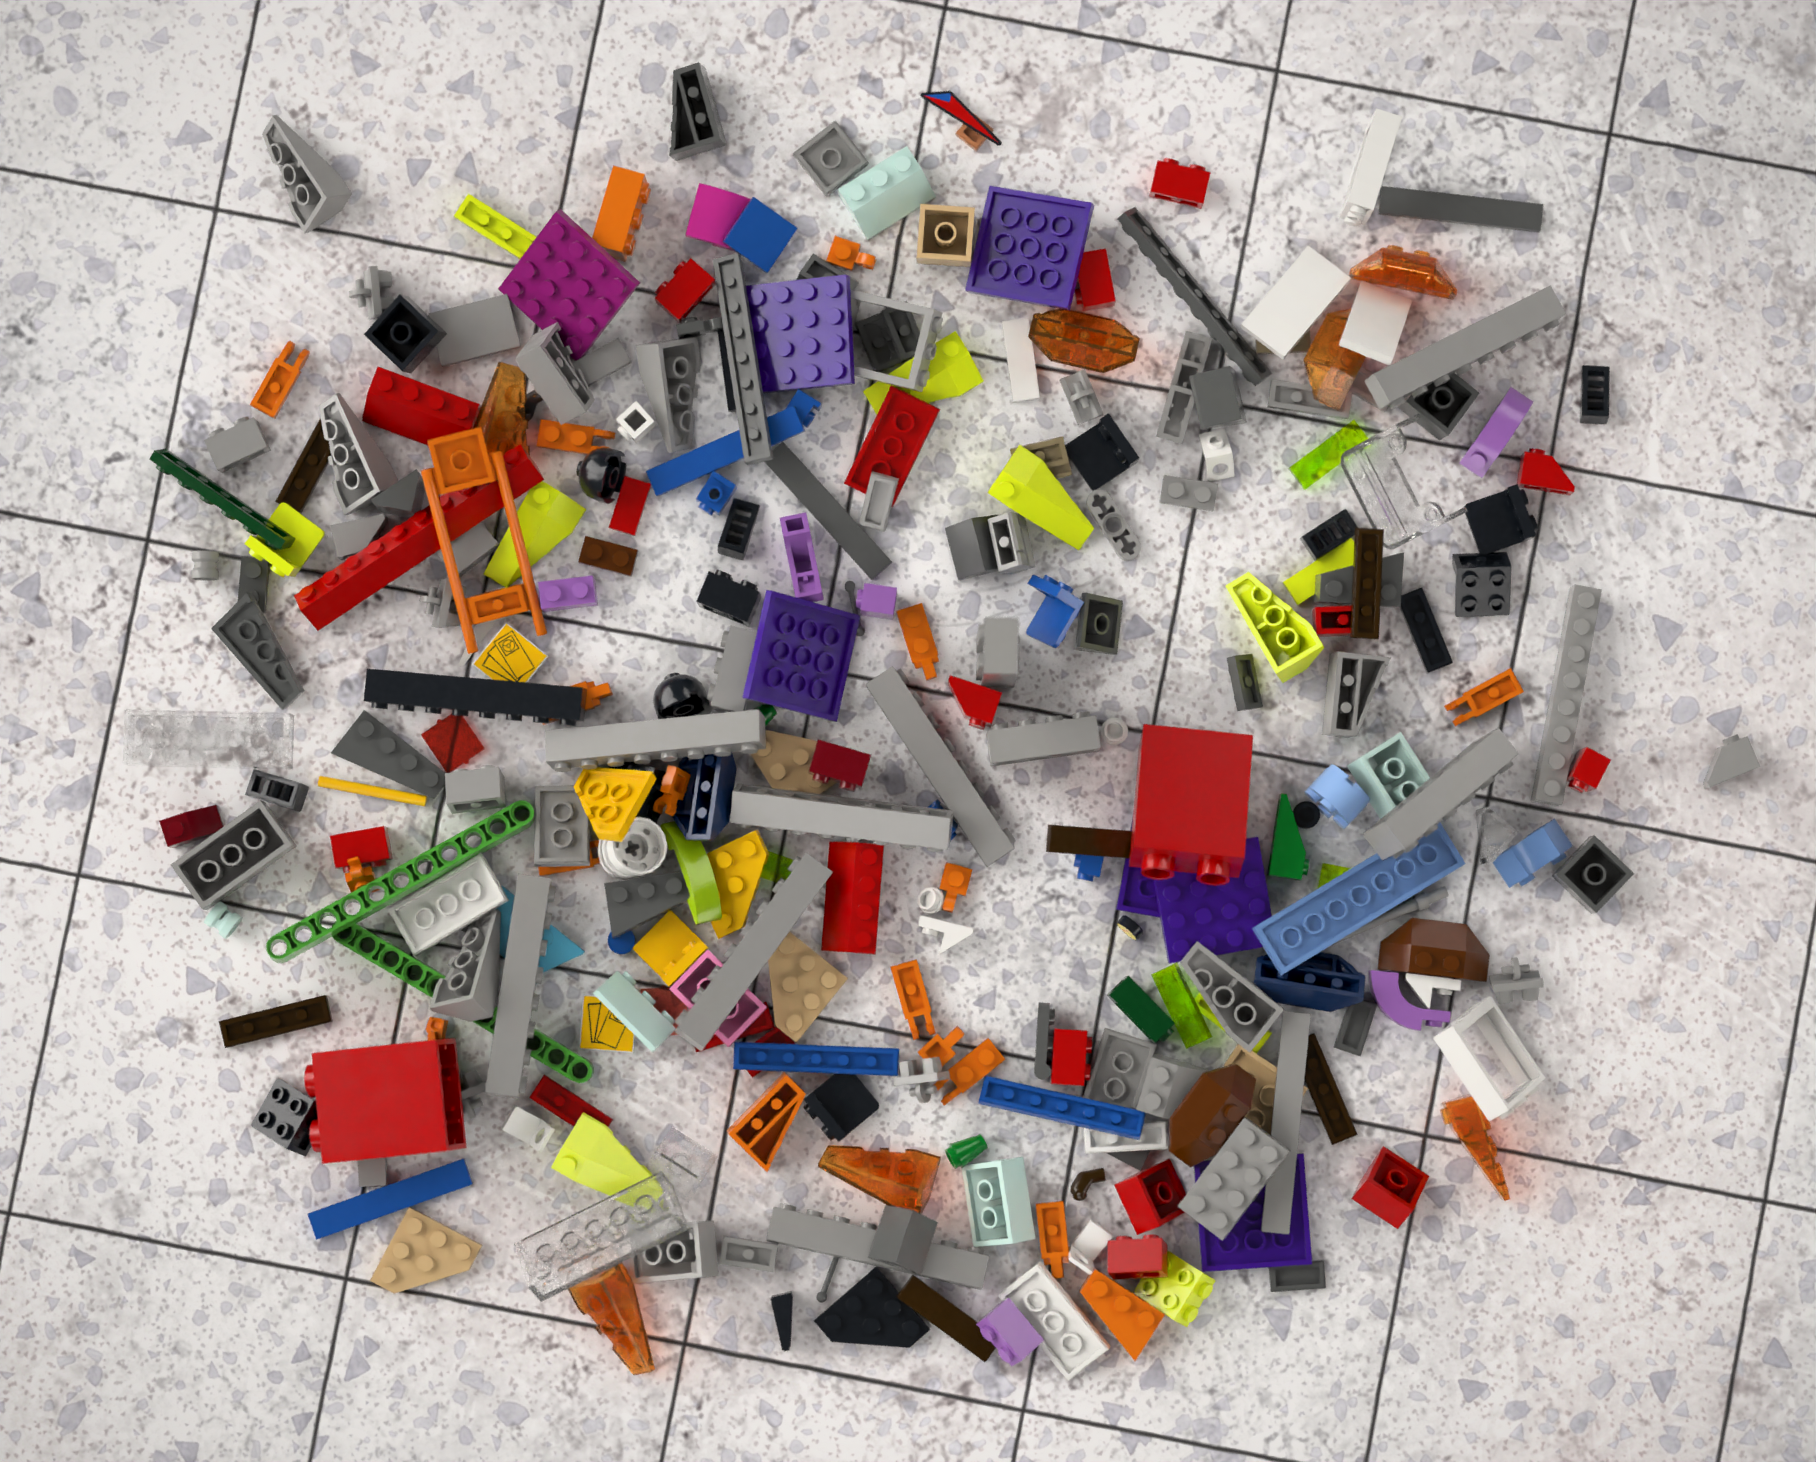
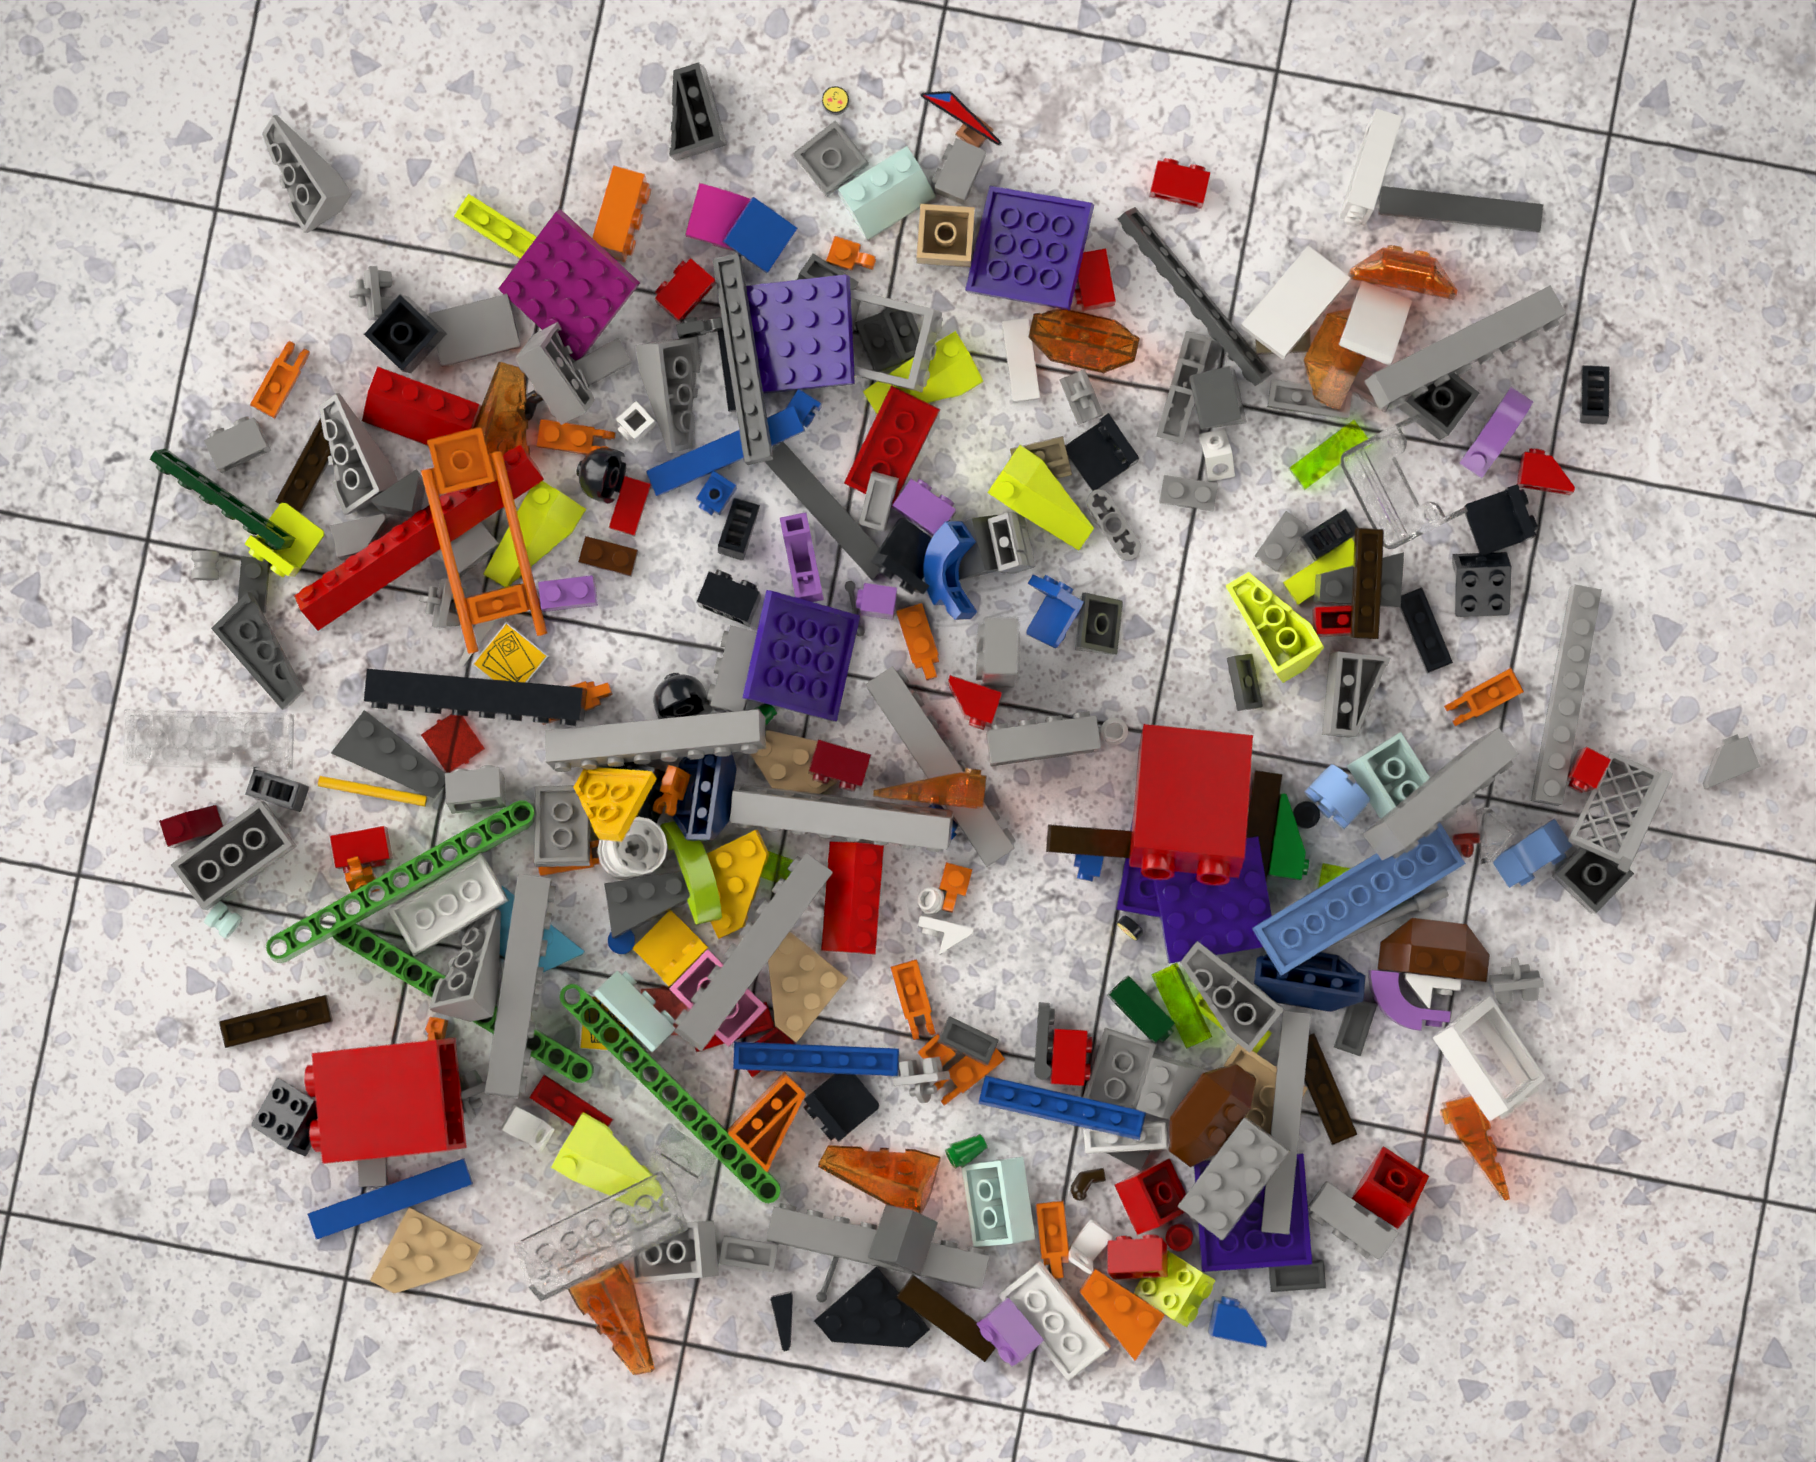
none -> bright green beam [560,984,781,1203]
none -> light yellow tile [822,86,849,115]
none -> black bracket [871,518,932,595]
none -> clear orange wedge [873,768,987,810]
none -> medium lavender brick [893,479,956,536]
none -> blue arch [924,521,977,620]
none -> light grey brick [931,138,986,205]
none -> dark grey tile [937,1016,999,1066]
none -> red plate [1165,1224,1193,1252]
none -> blue slope [1208,1296,1267,1348]
none -> dark brown tile [1246,770,1283,882]
none -> light grey plate [1254,511,1308,572]
none -> light grey wedge [1308,1181,1399,1260]
none -> clear red tile [1452,832,1481,858]
none -> light grey fence [1568,751,1673,873]

